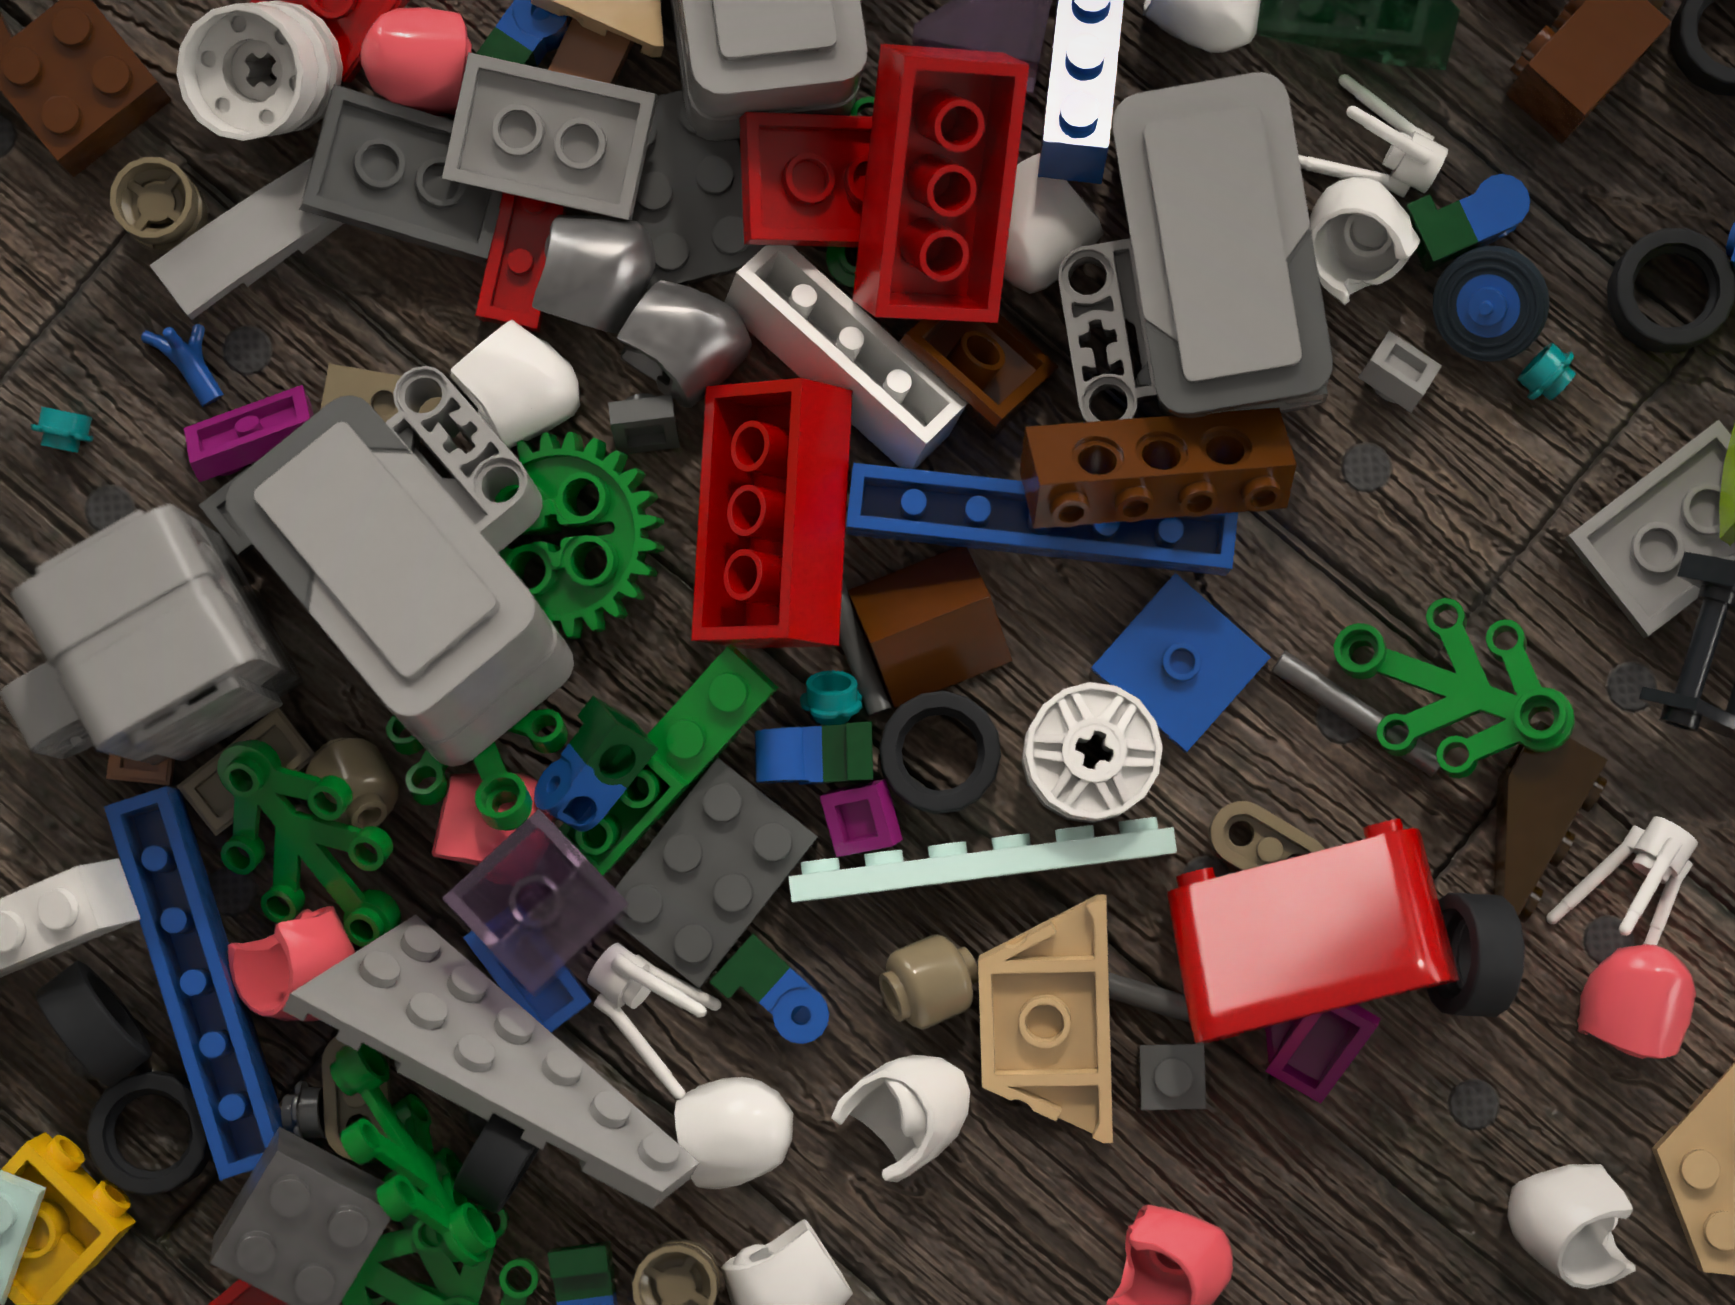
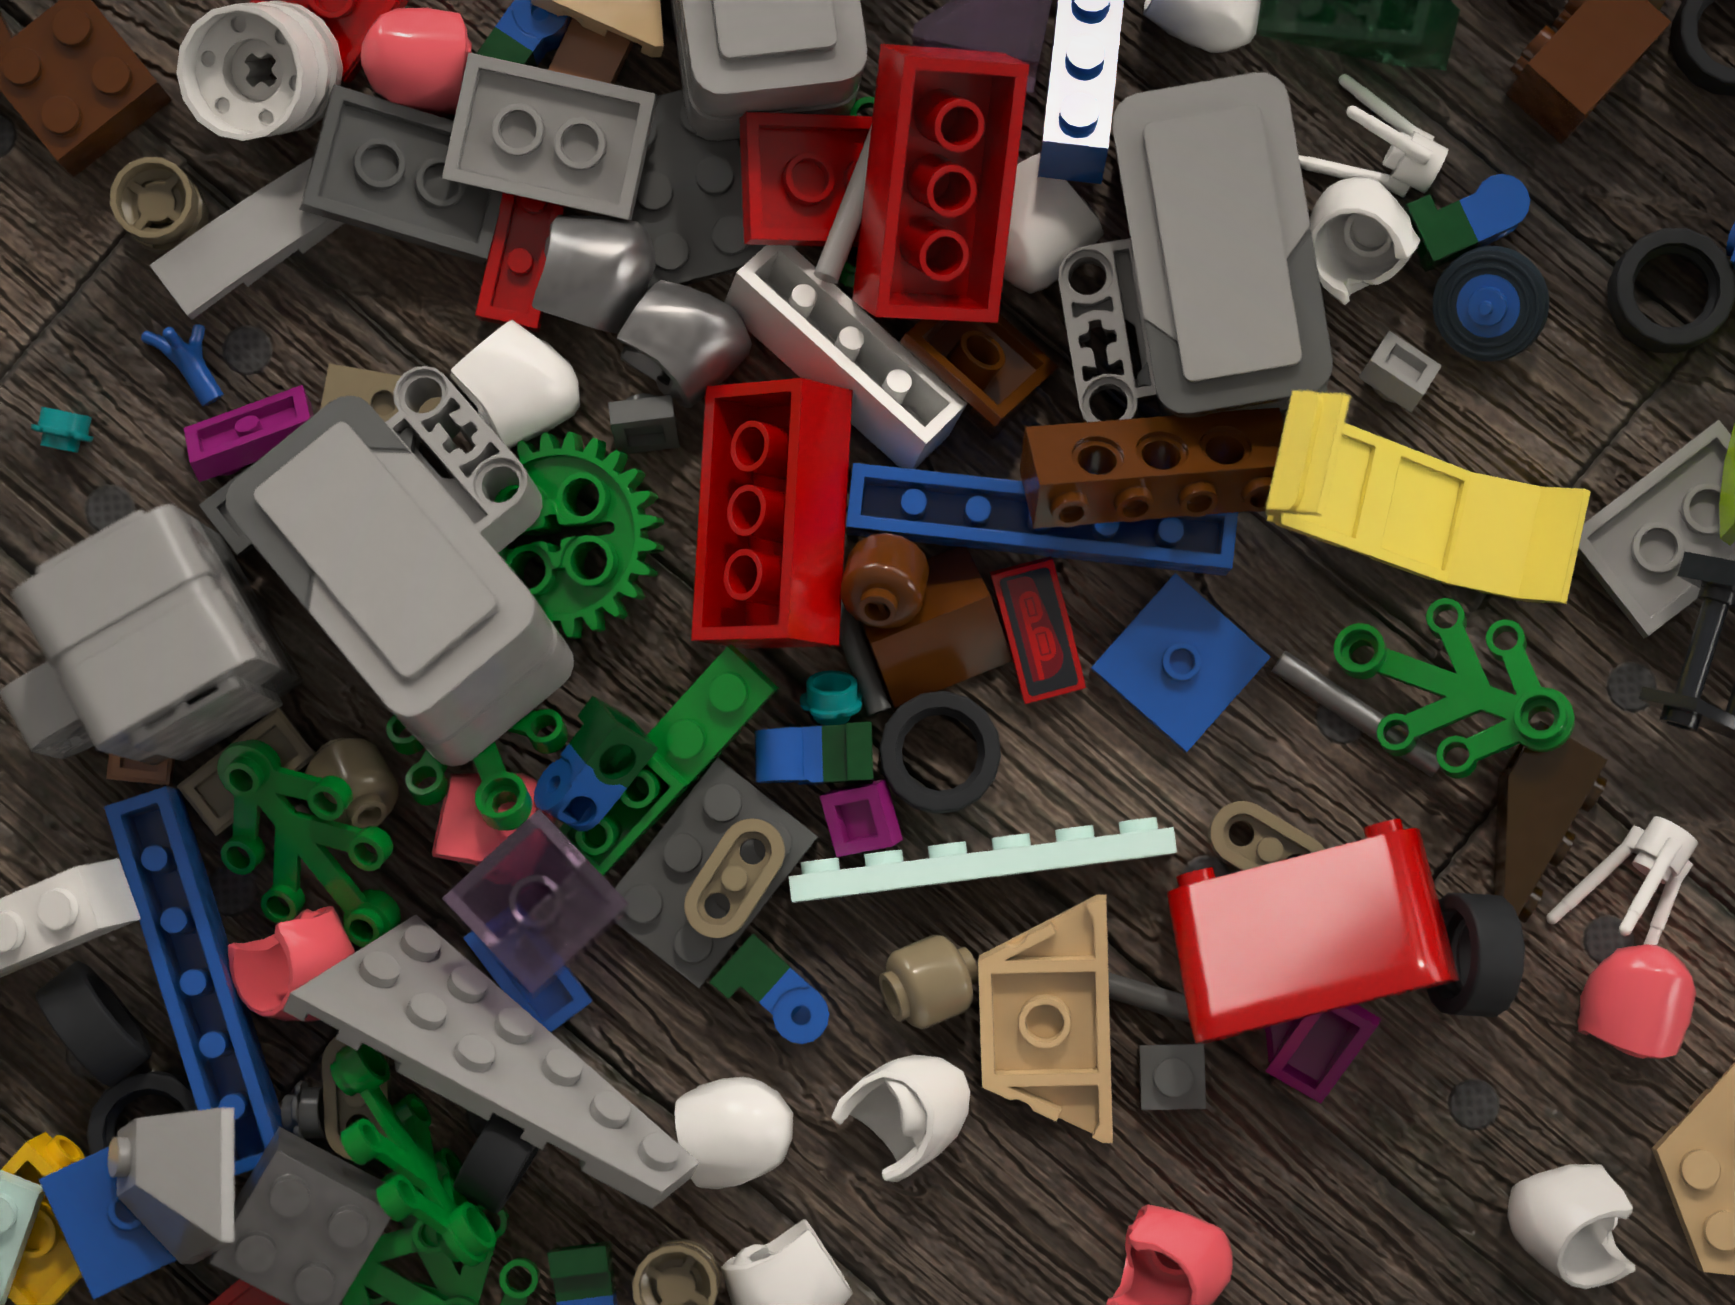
white plant [588,943,721,1100] -> none
white wheel [1021,682,1163,823] -> none
teal plate [1517,342,1576,401] -> none
none -> blue plate [39,1147,177,1300]
none -> light grey slope [108,1108,234,1264]
none -> dark tan plate [684,819,785,938]
none -> light grey bar [814,124,872,284]
none -> reddish brown head [840,533,929,629]
none -> slope [990,556,1086,704]
none -> light yellow windscreen [1266,390,1591,604]

